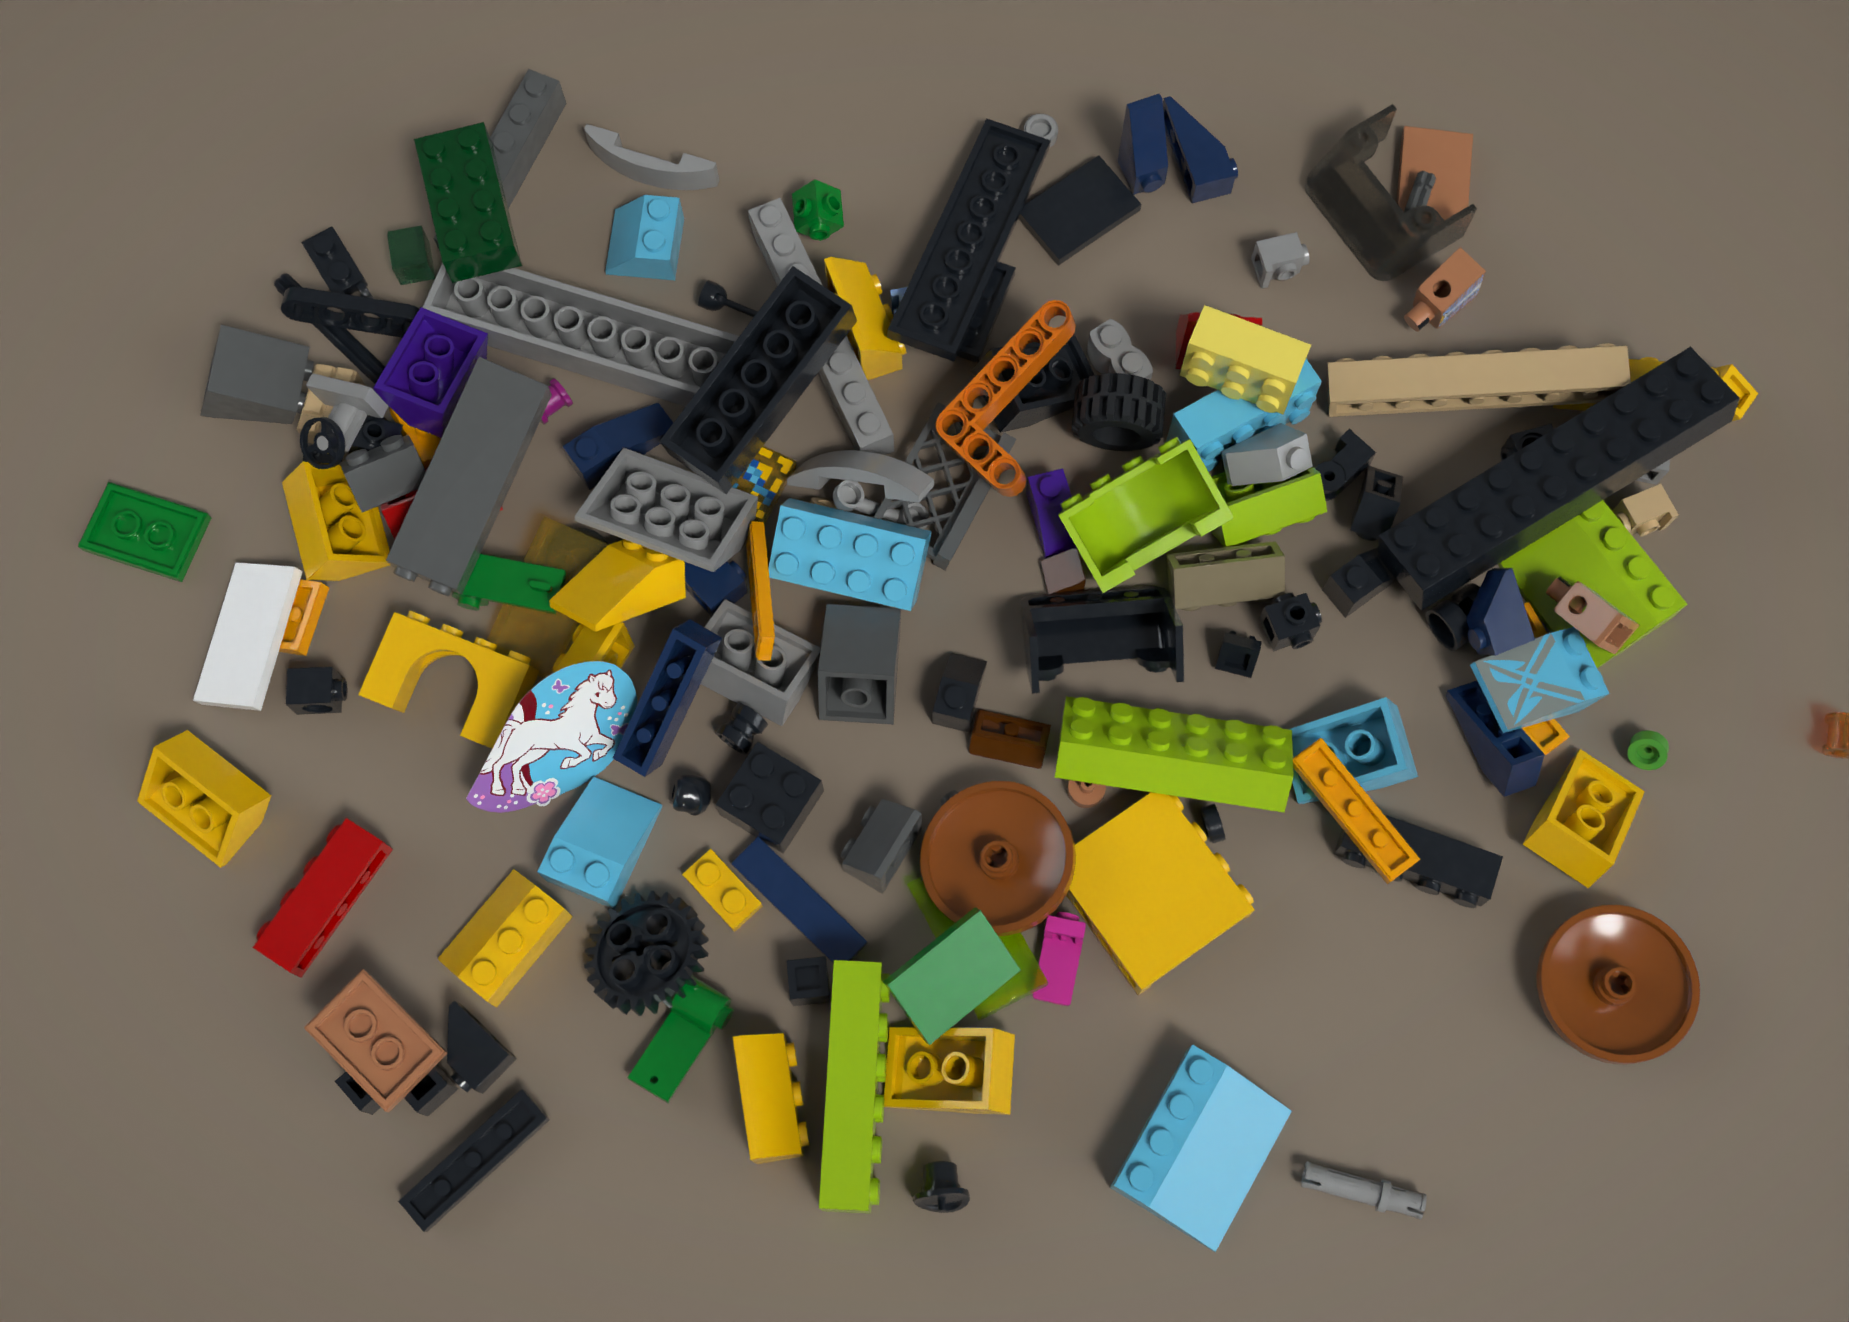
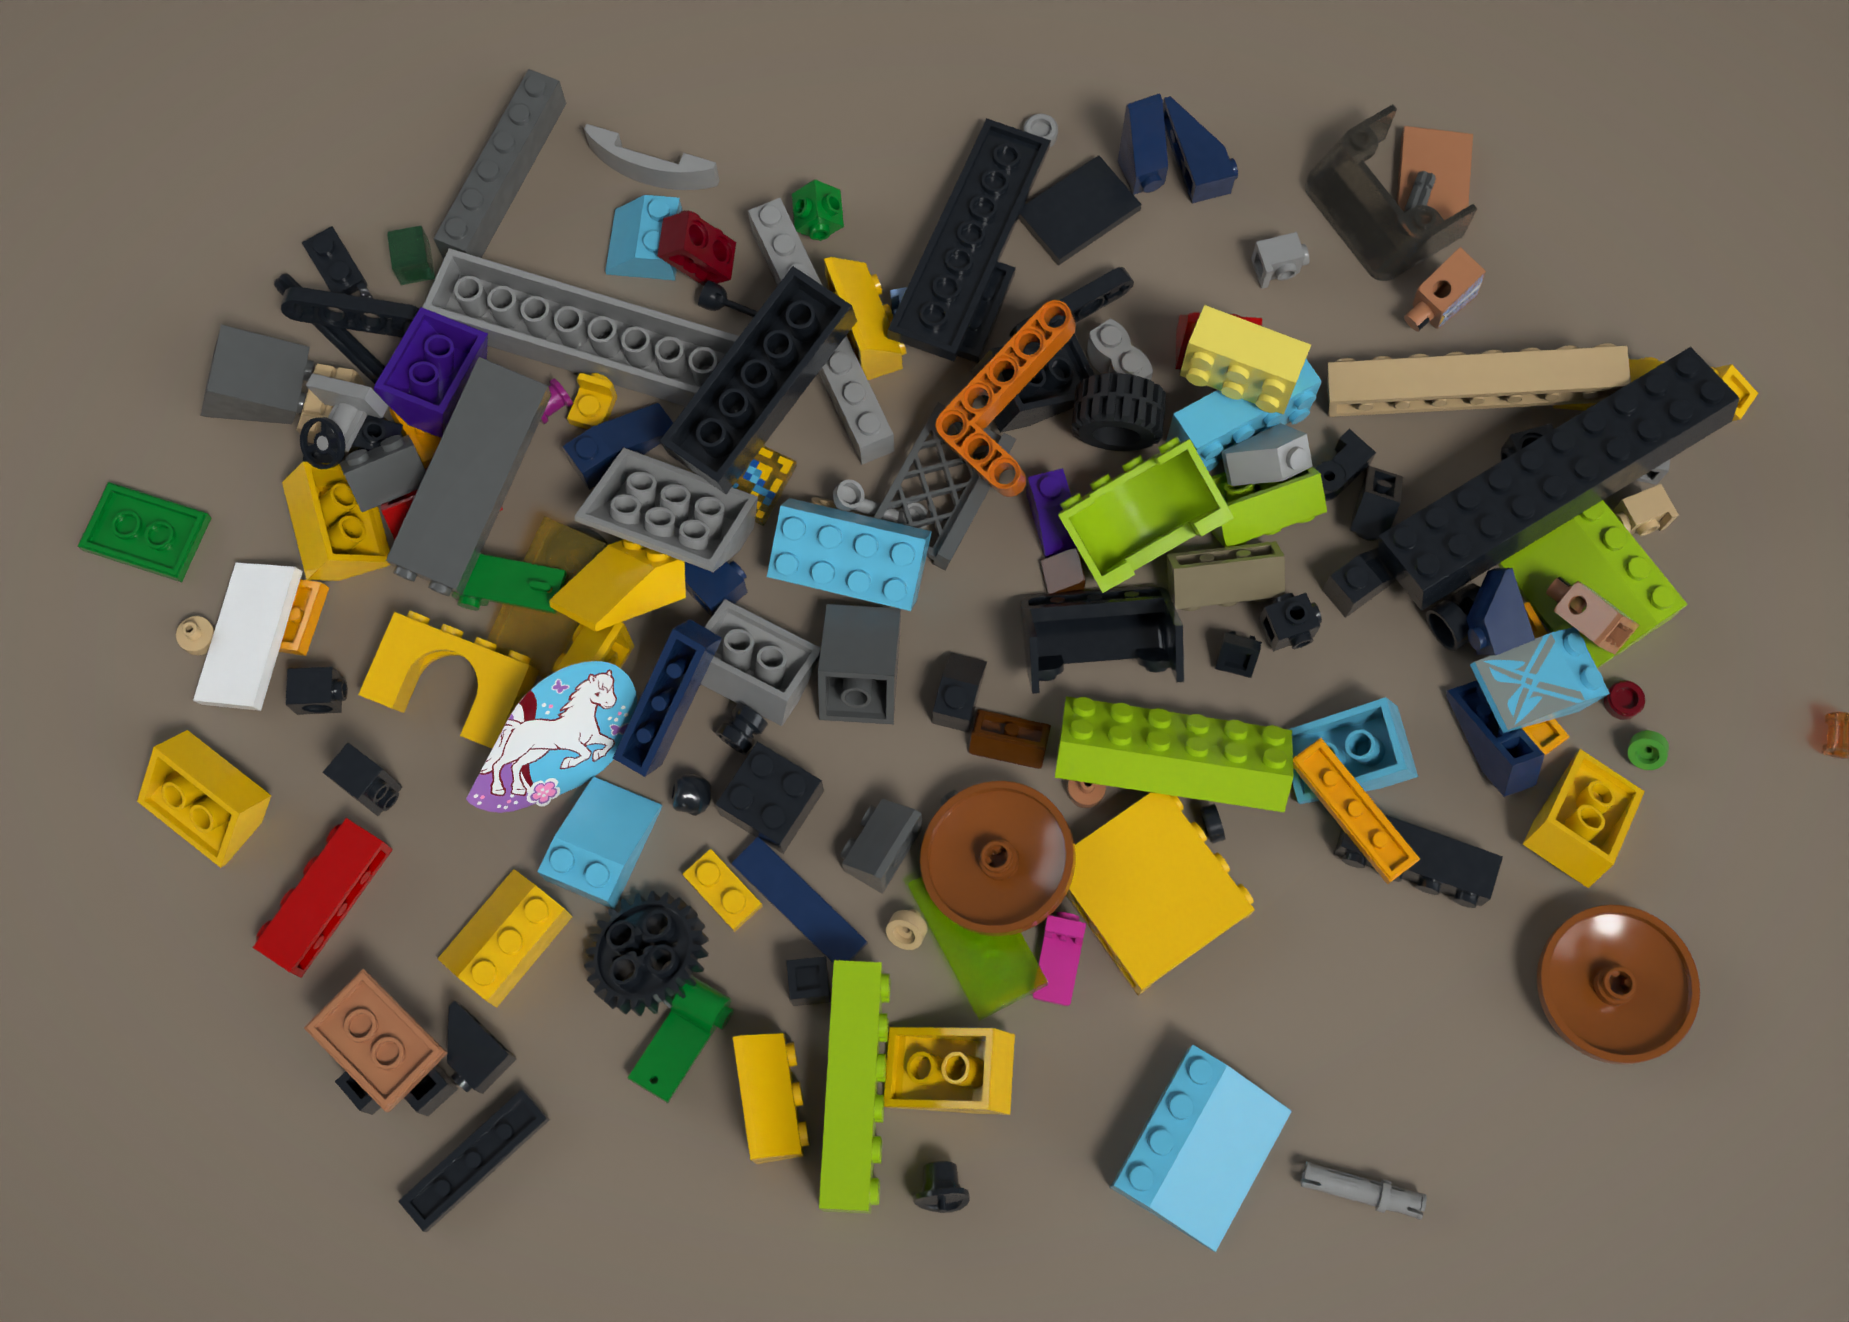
dark green brick [414,122,522,283] -> none
light orange tile [746,521,775,661] -> none
light grey slope [787,450,934,503] -> none
tile [883,907,1021,1045] -> none
none -> tan tile [176,616,215,656]
none -> black brick [322,743,402,816]
none -> yellow bracket [567,373,617,430]
none -> dark red brick [657,210,737,286]
none -> tan tile [886,909,927,950]
none -> black beam [1009,267,1134,338]
none -> dark red tile [1604,680,1645,720]

